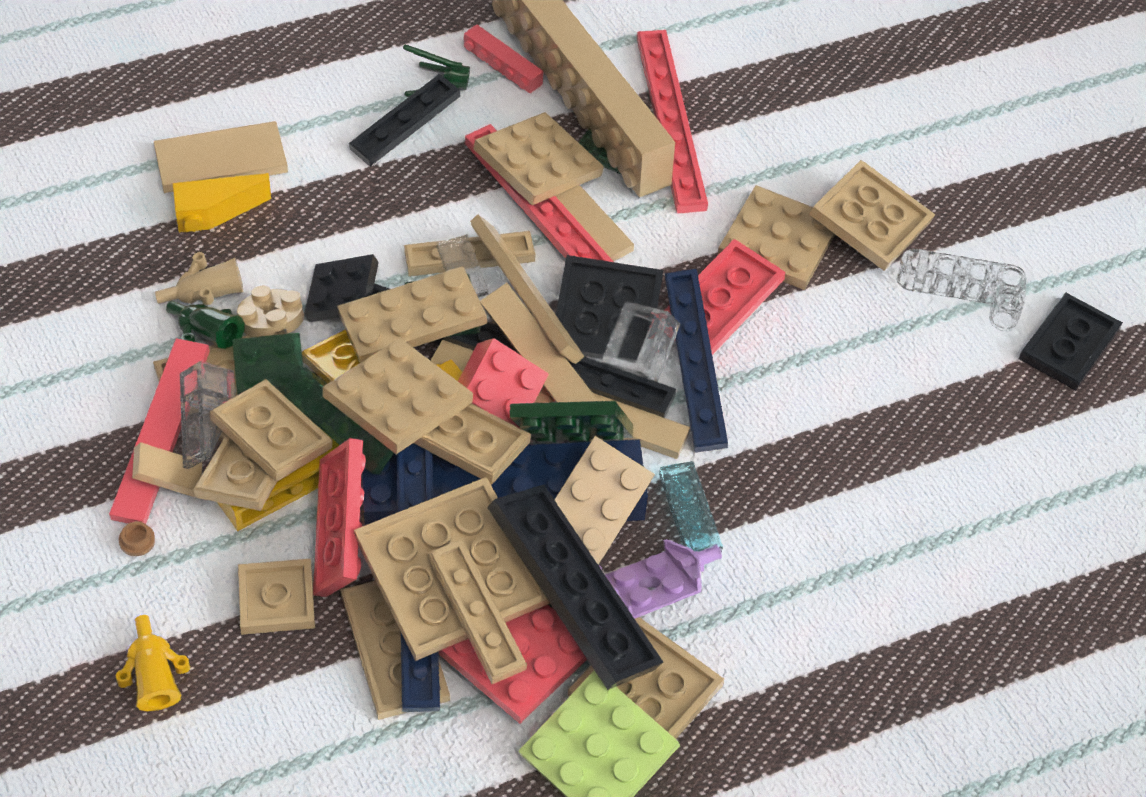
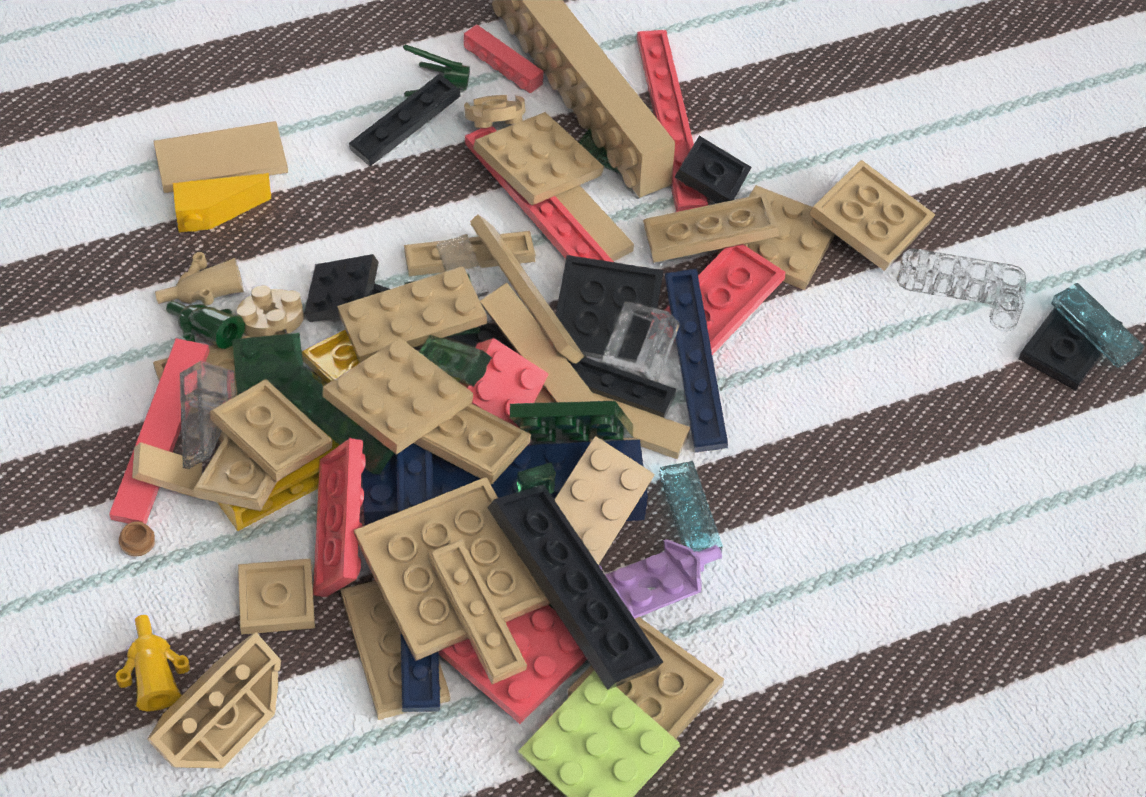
none -> tan wedge [147,632,281,769]
none -> clear green plate [419,335,492,387]
none -> tan plate [464,95,526,128]
none -> clear green tile [517,463,556,494]
none -> tan tile [643,194,779,263]
none -> black plate [675,135,752,203]
none -> clear light blue plate [1051,282,1145,368]

